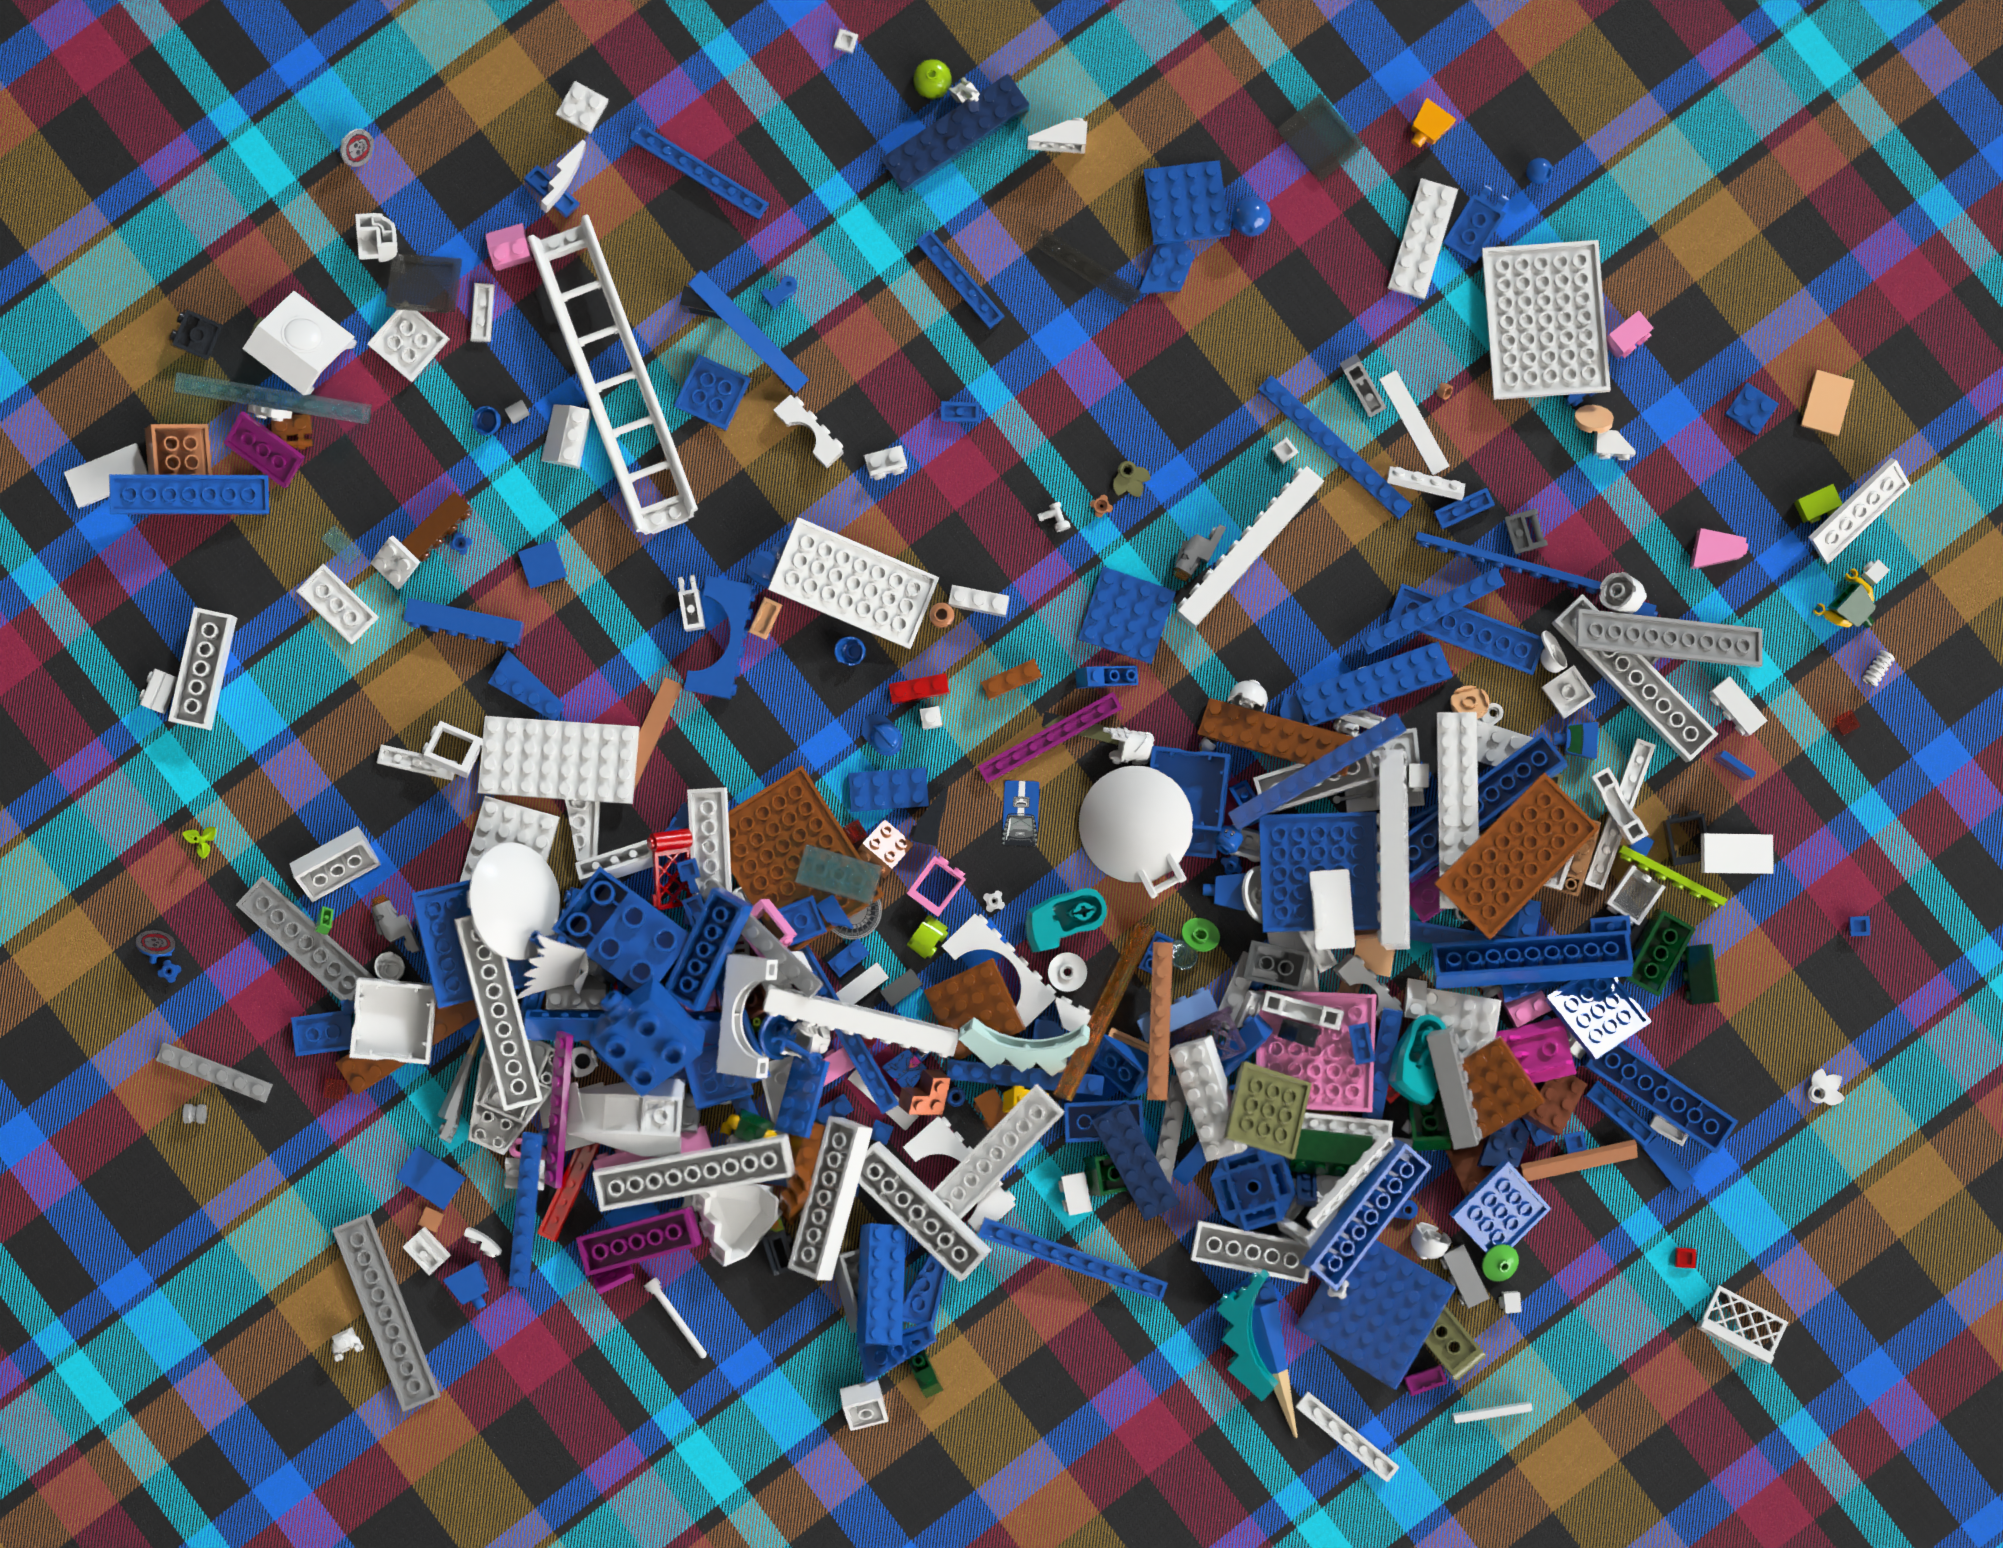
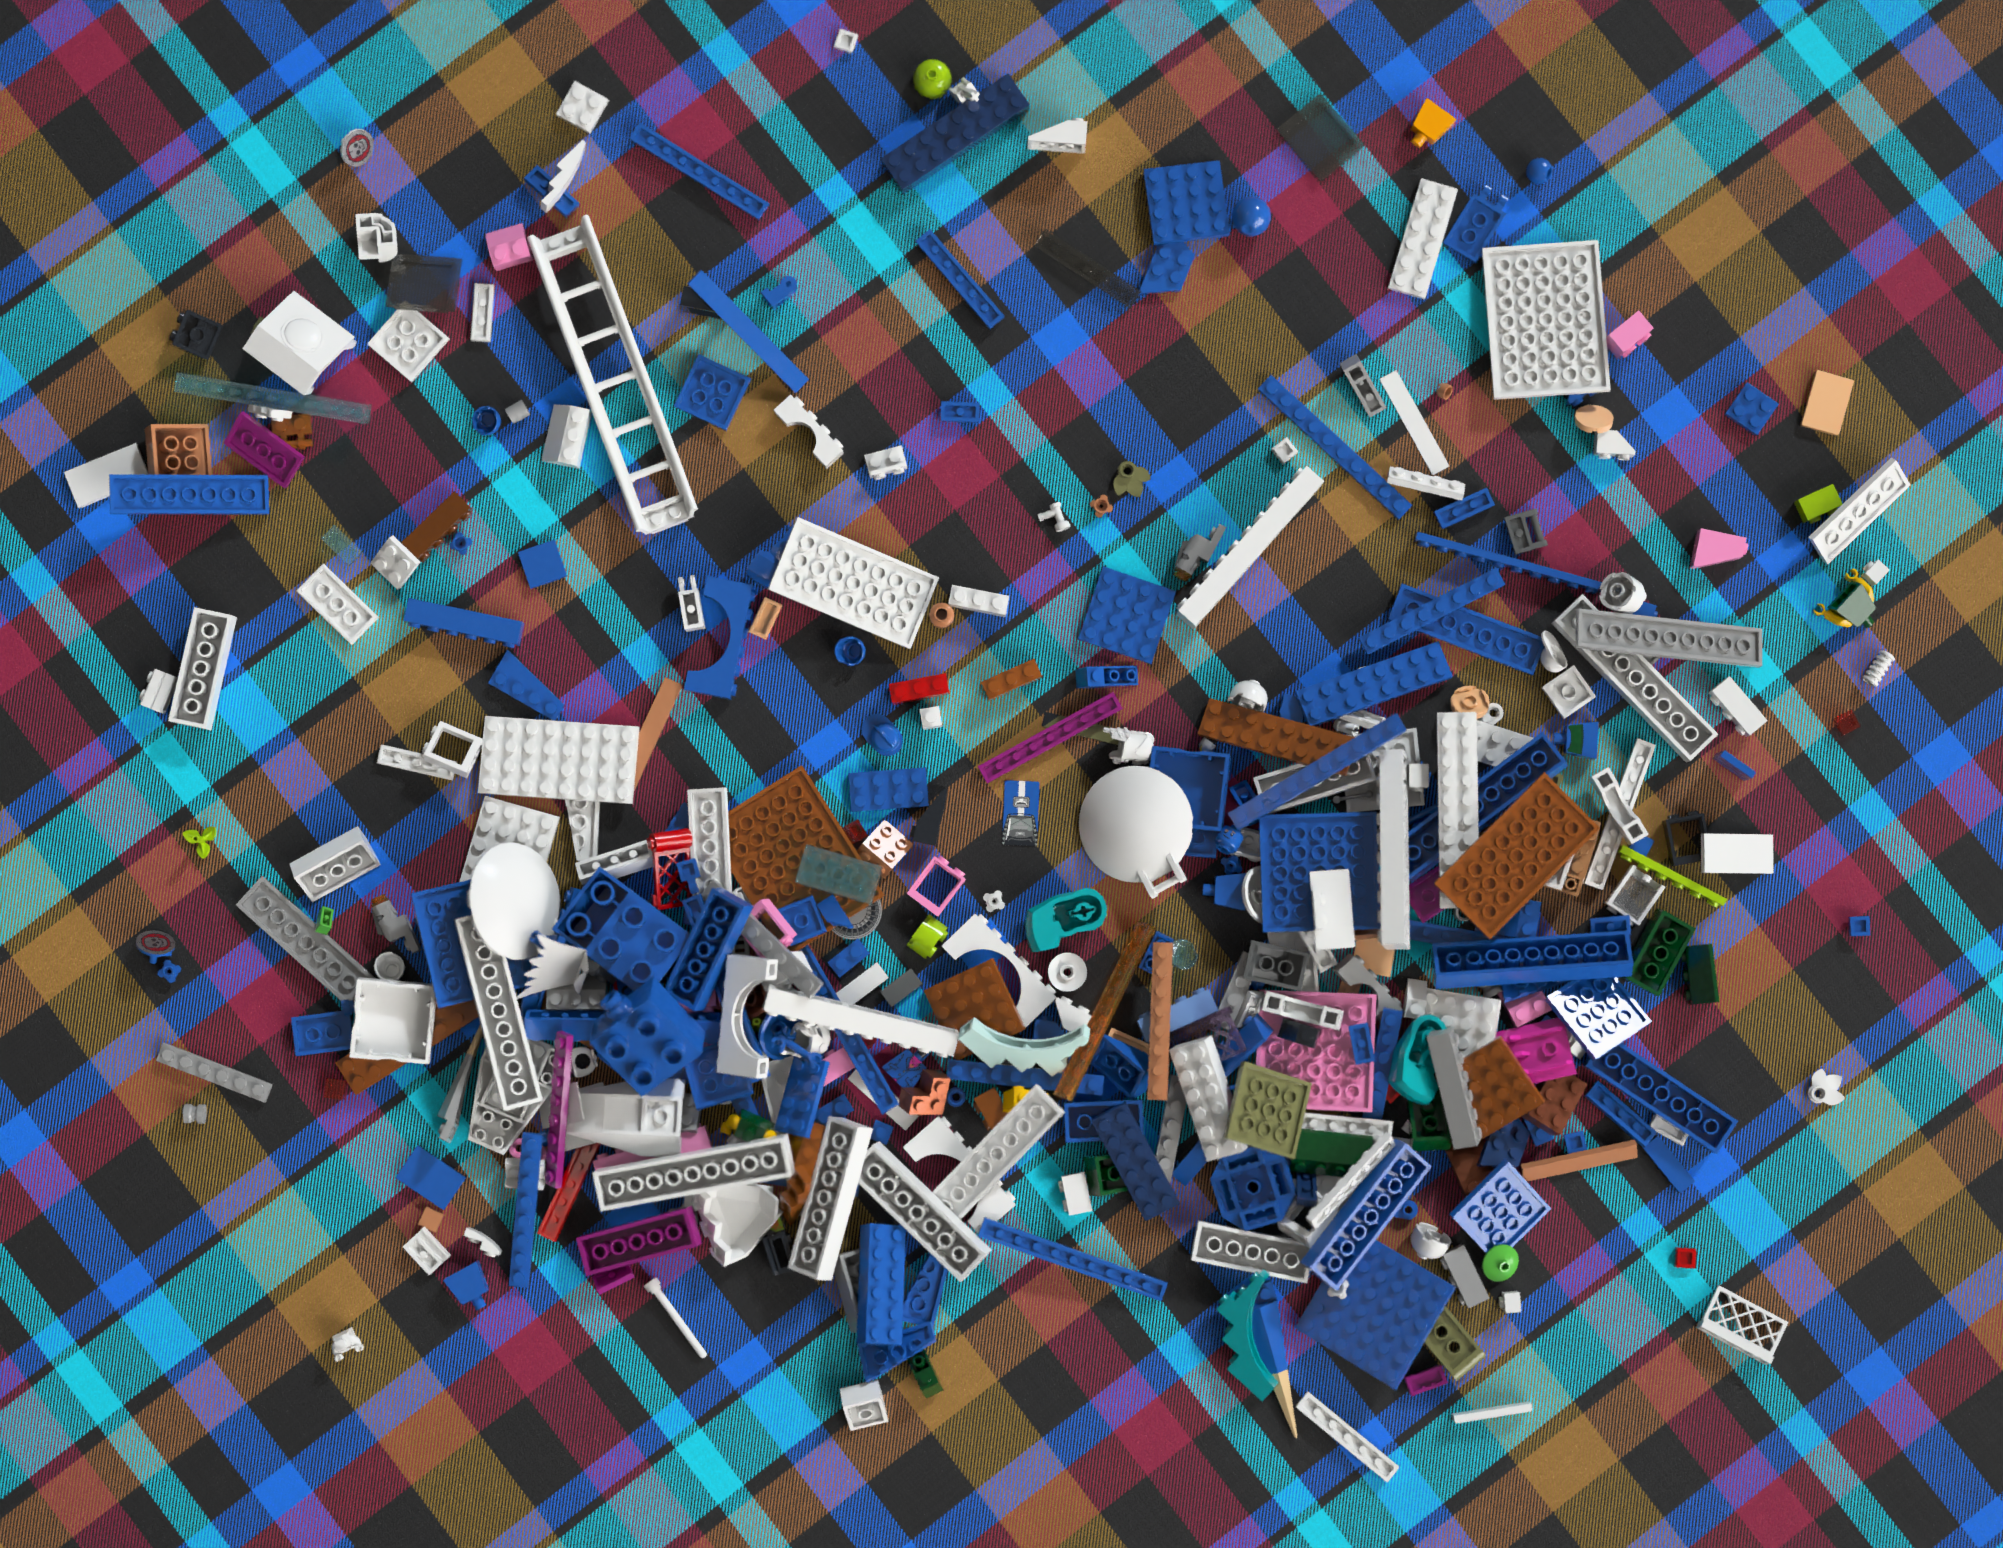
light grey plate [332,1214,440,1412] -> none
bright green dish [1182,918,1220,952] -> none

